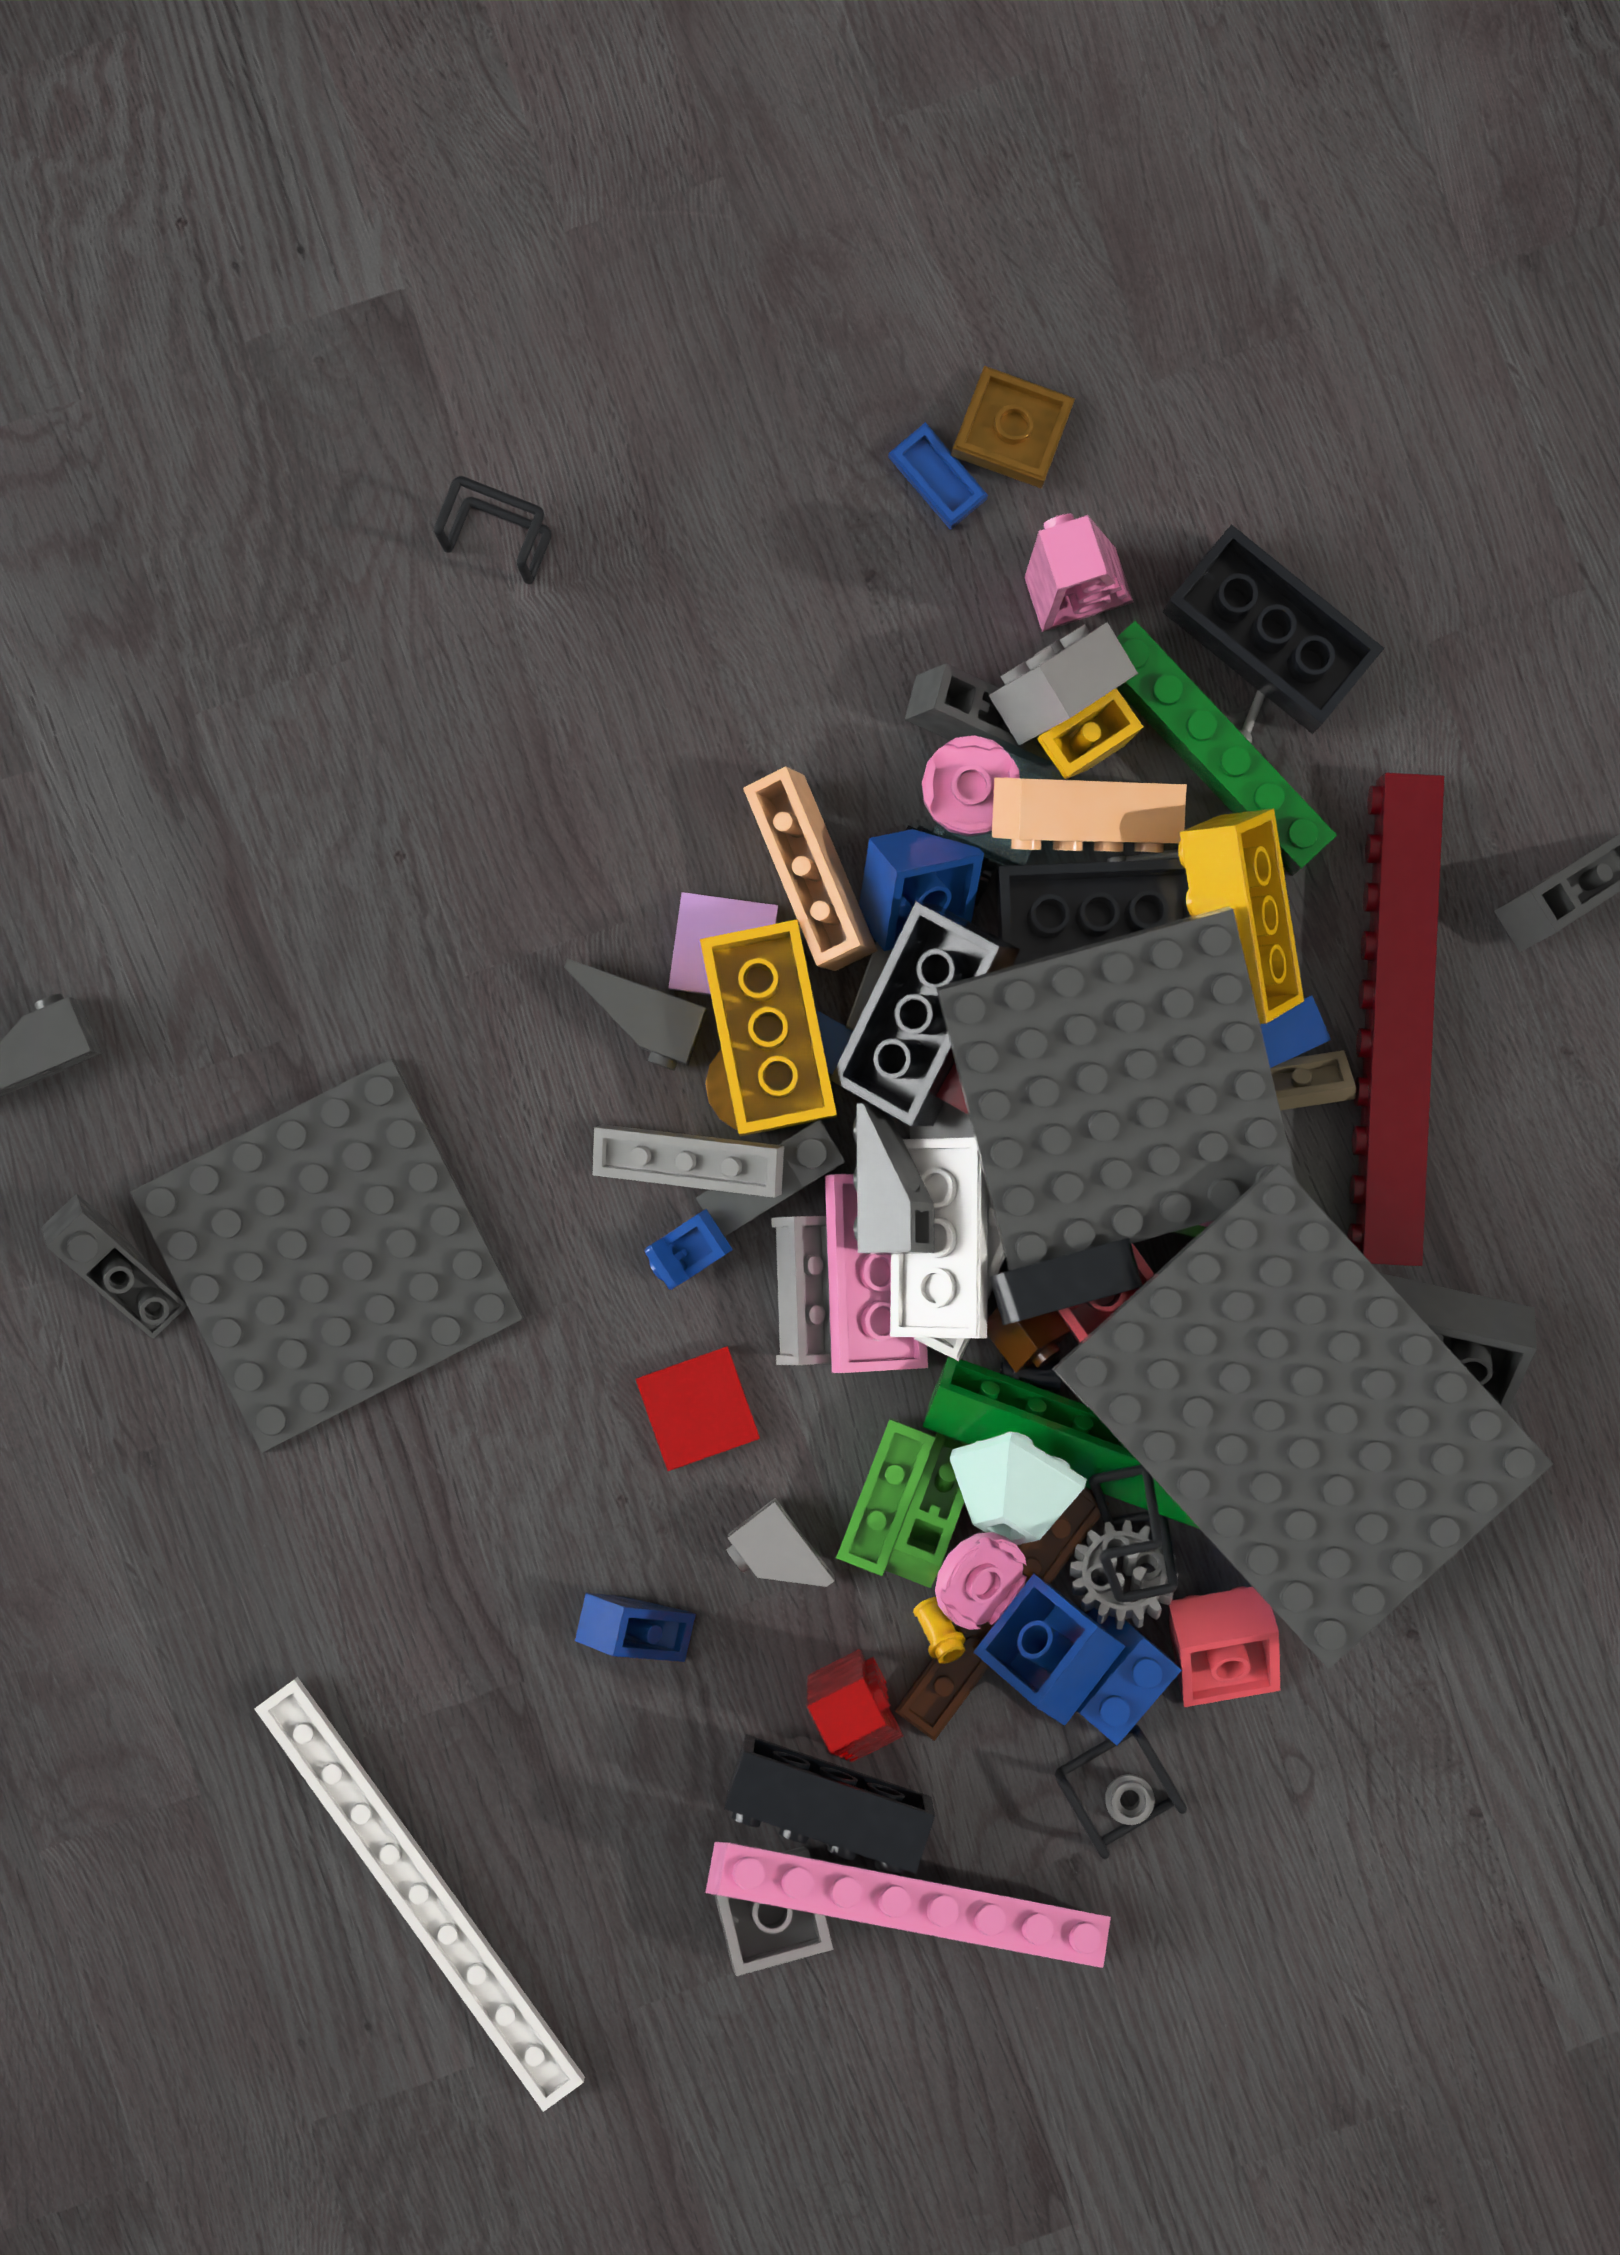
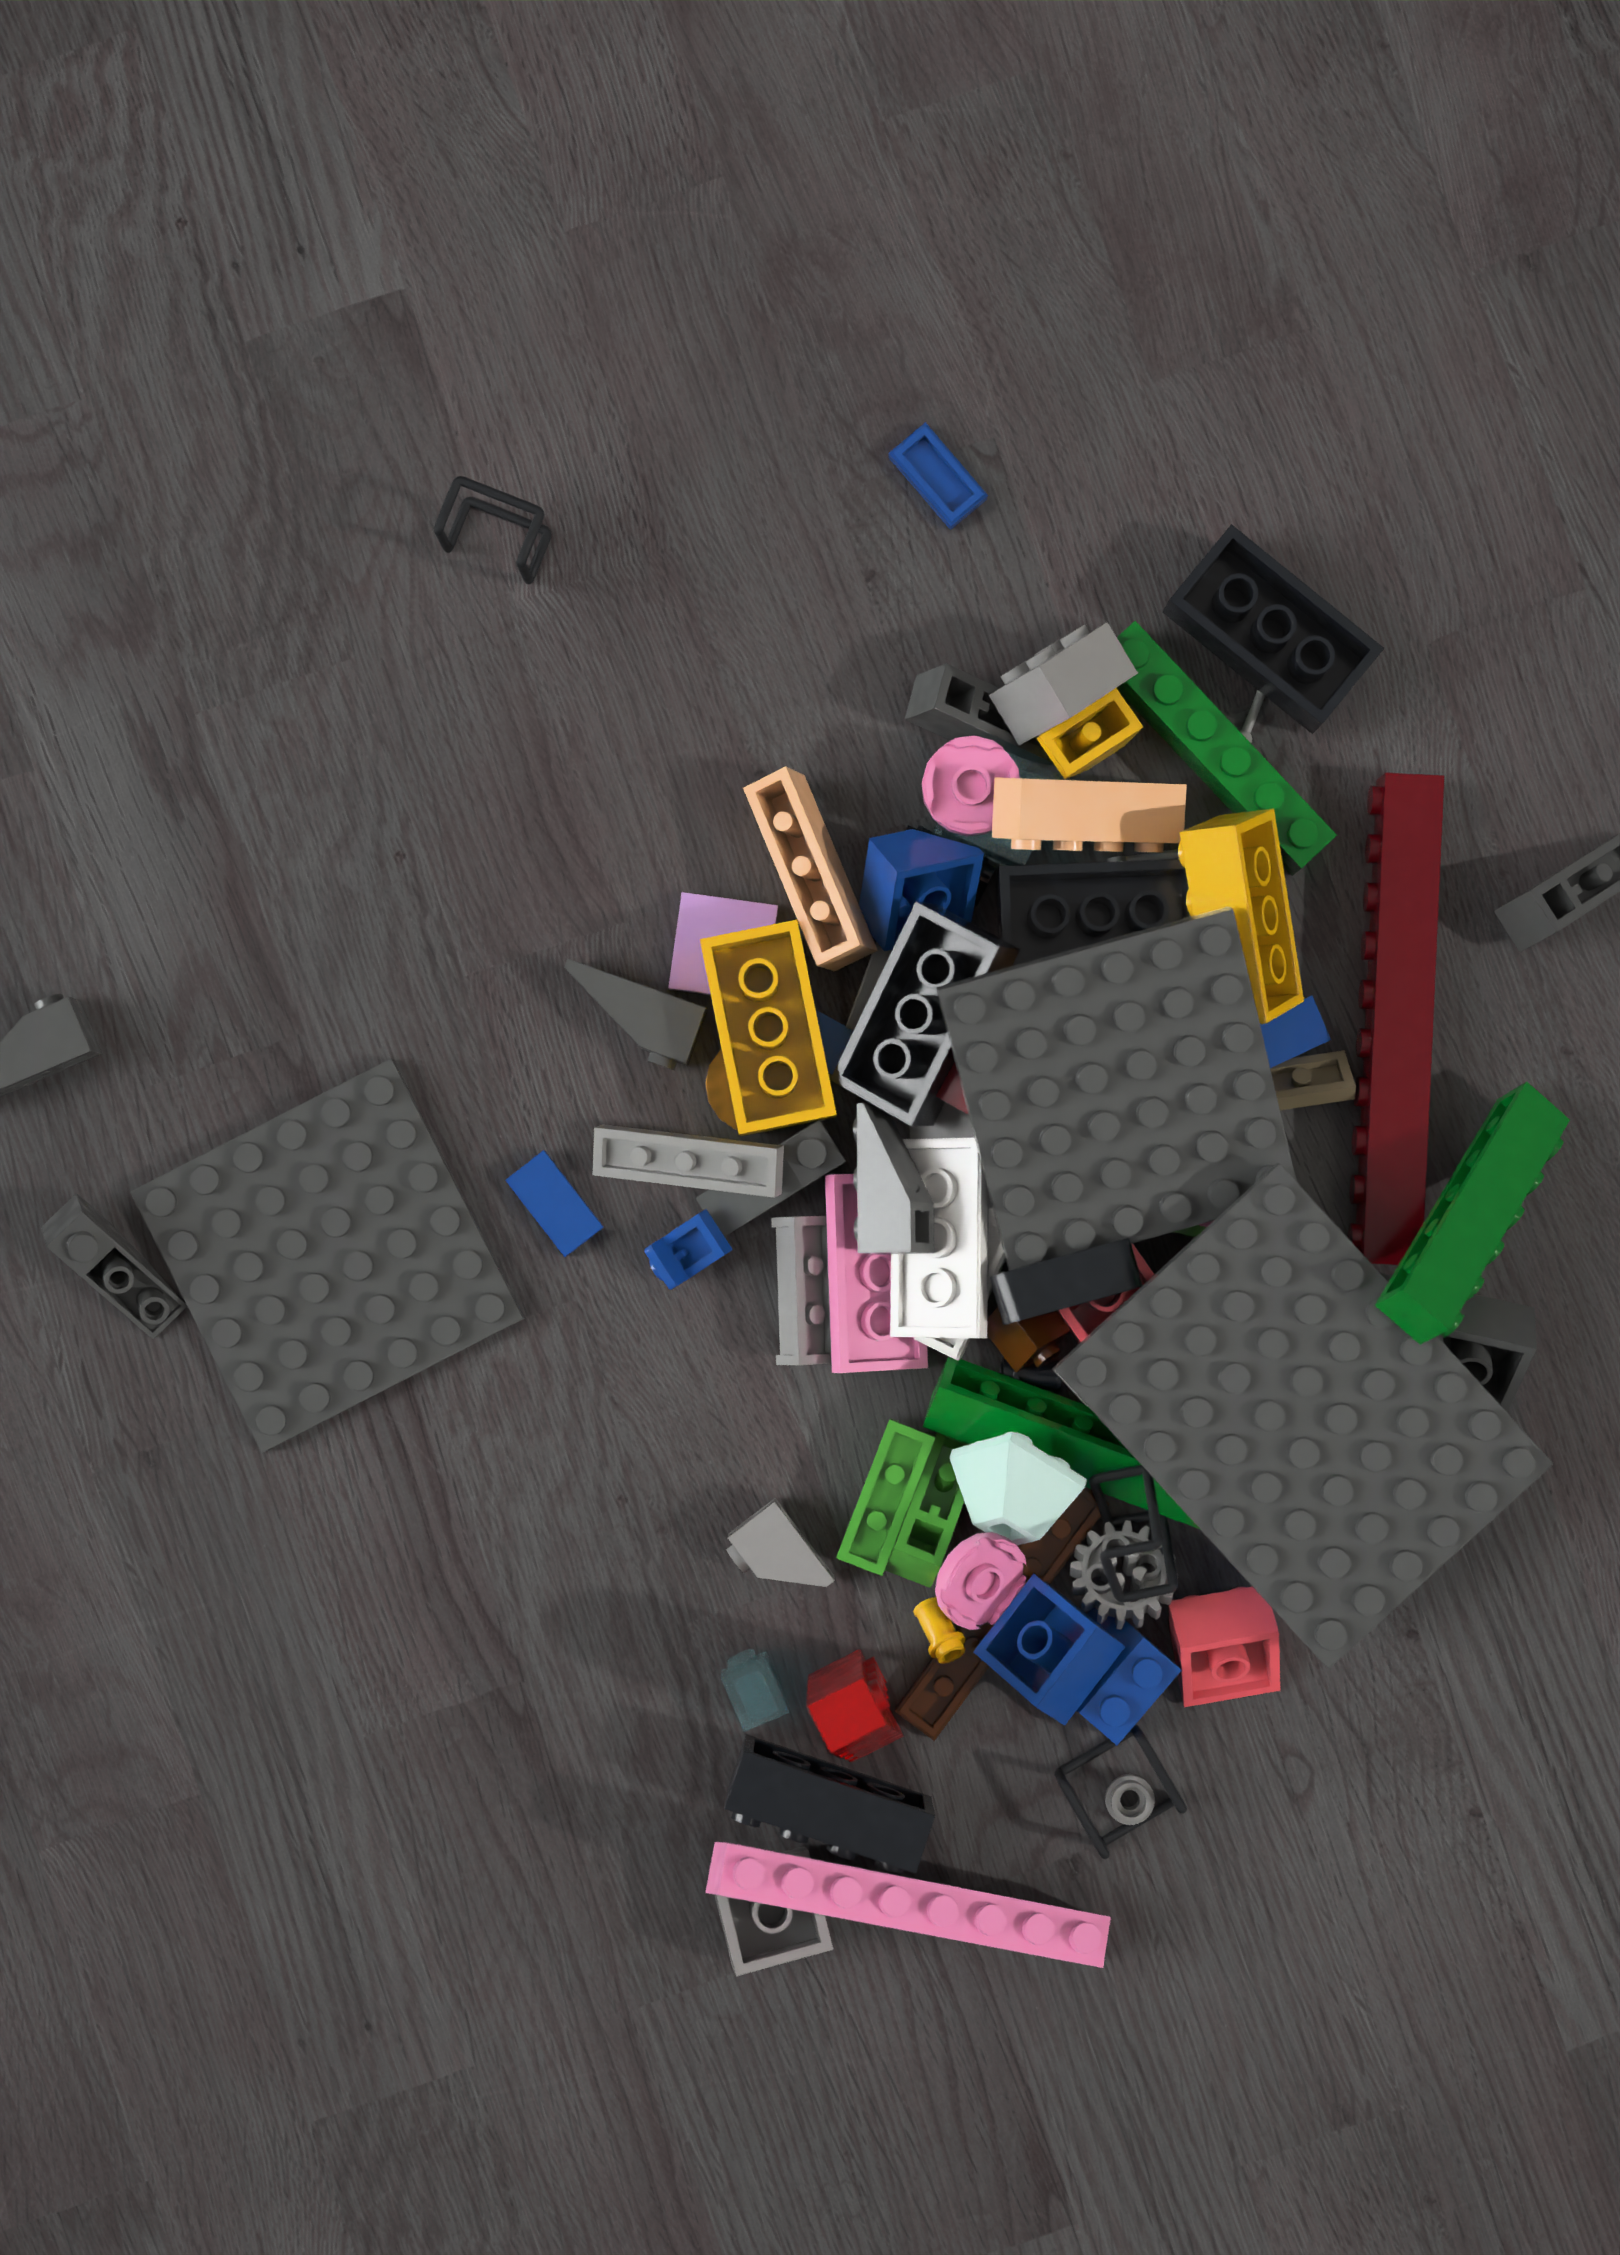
white plate [254,1677,585,2112] -> none
blue slope [575,1593,696,1662] -> none
red tile [635,1346,760,1471] -> none
pearl gold tile [951,366,1075,489] -> none
bright pink wedge [1024,514,1134,632] -> none
none -> blue tile [505,1150,604,1257]
none -> clear light blue brick [720,1648,790,1732]
none -> green brick [1375,1082,1570,1345]

